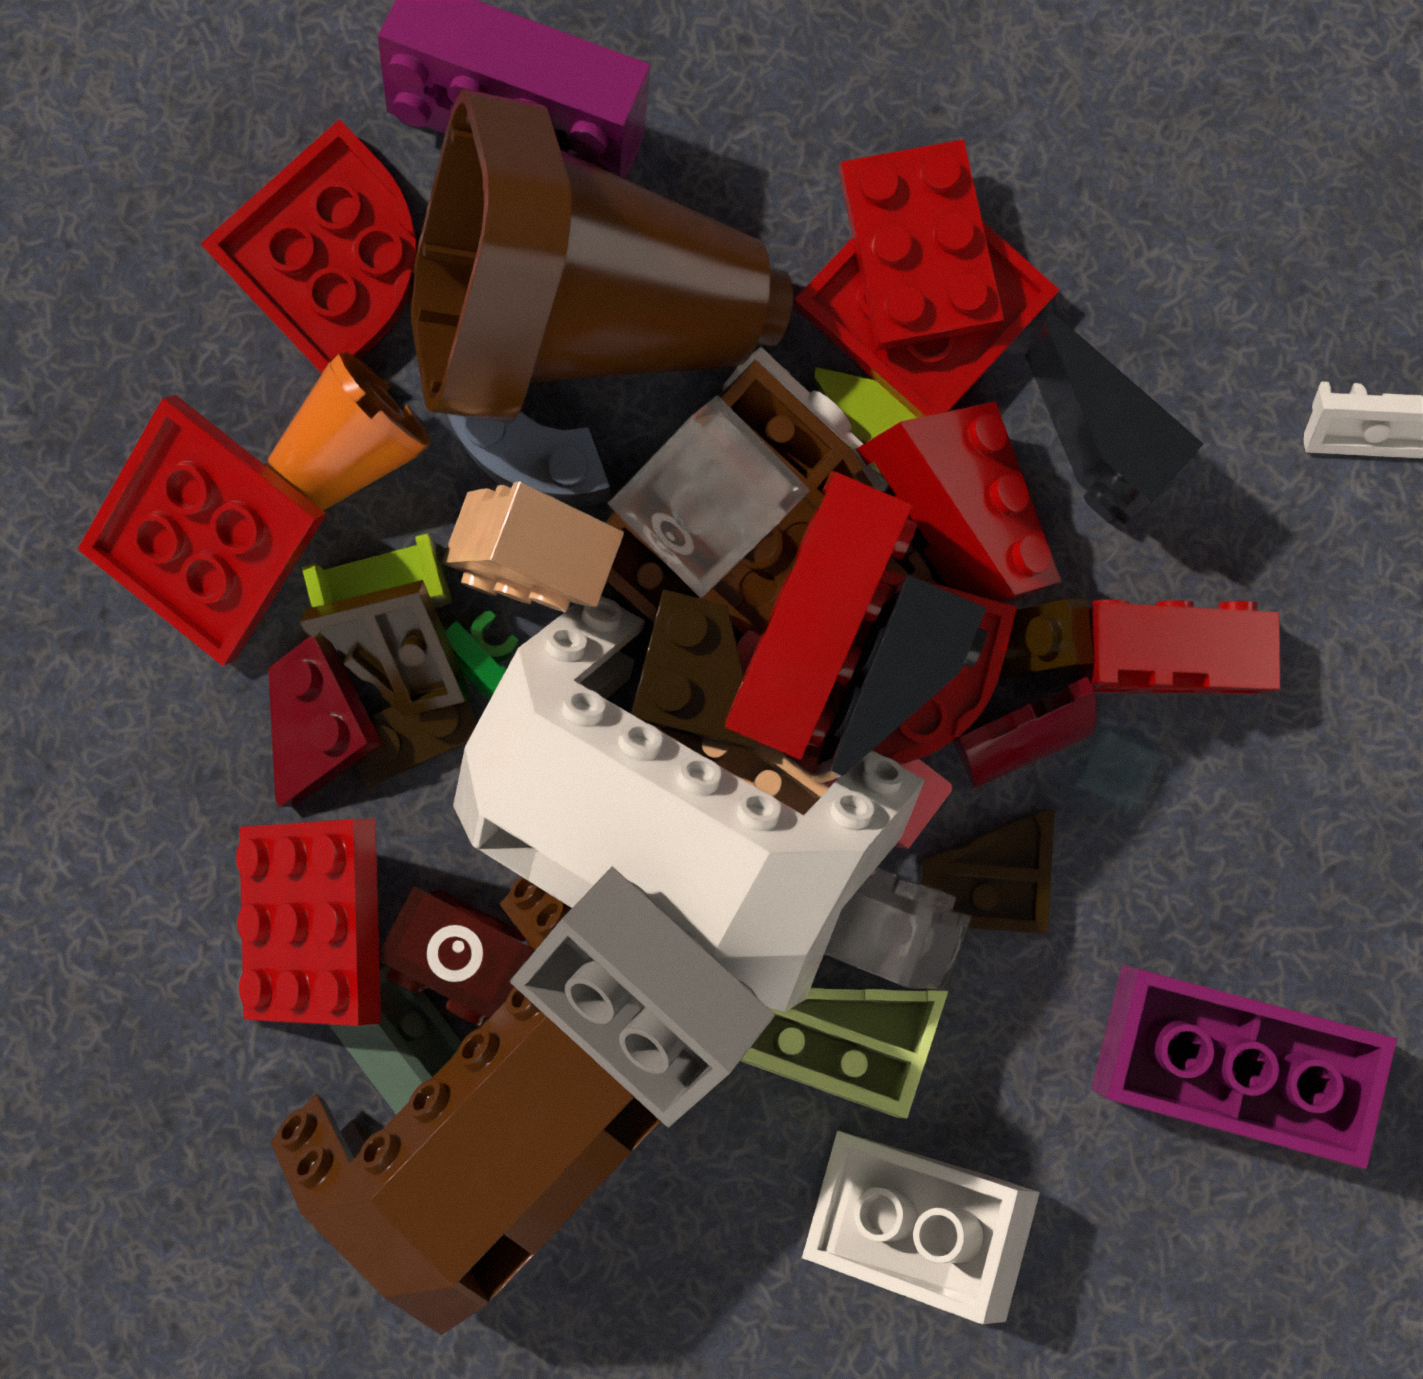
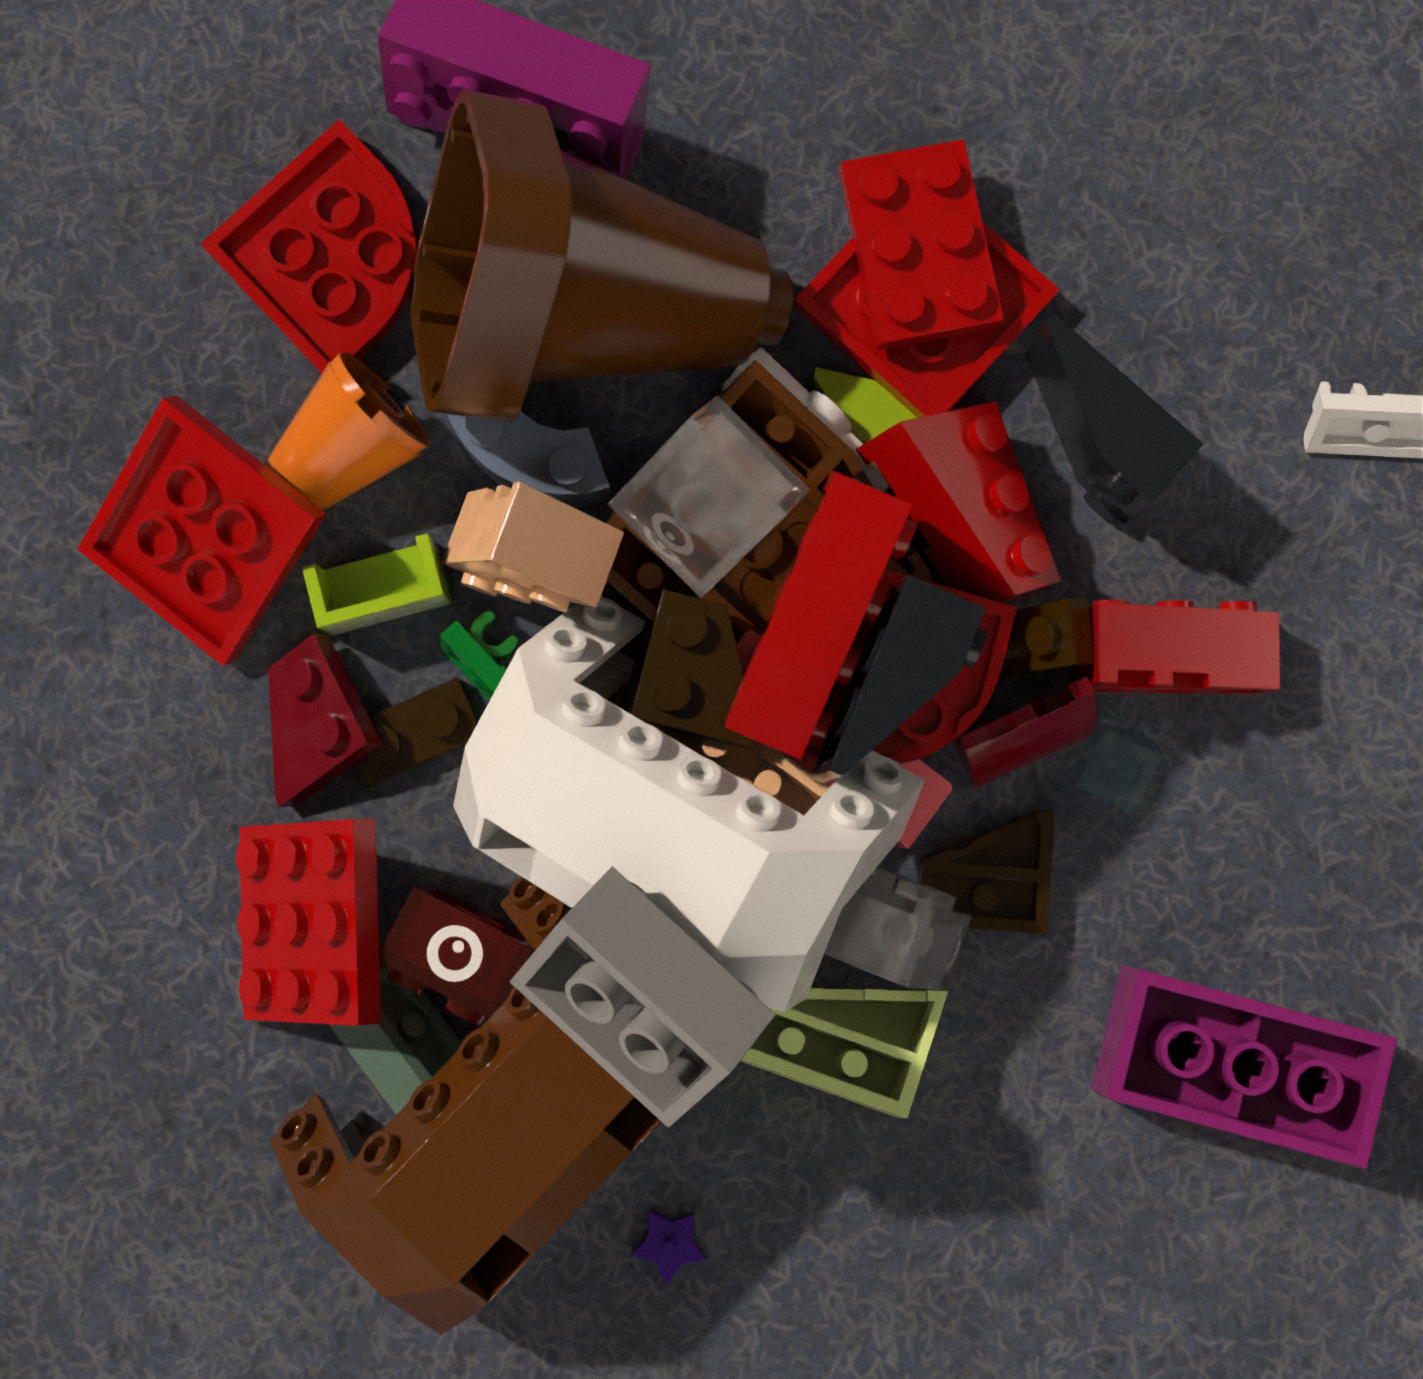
dark brown wing [300,580,469,716] -> none
white slope [802,1131,1040,1324] -> none
none -> dark purple piece [631,1210,706,1285]

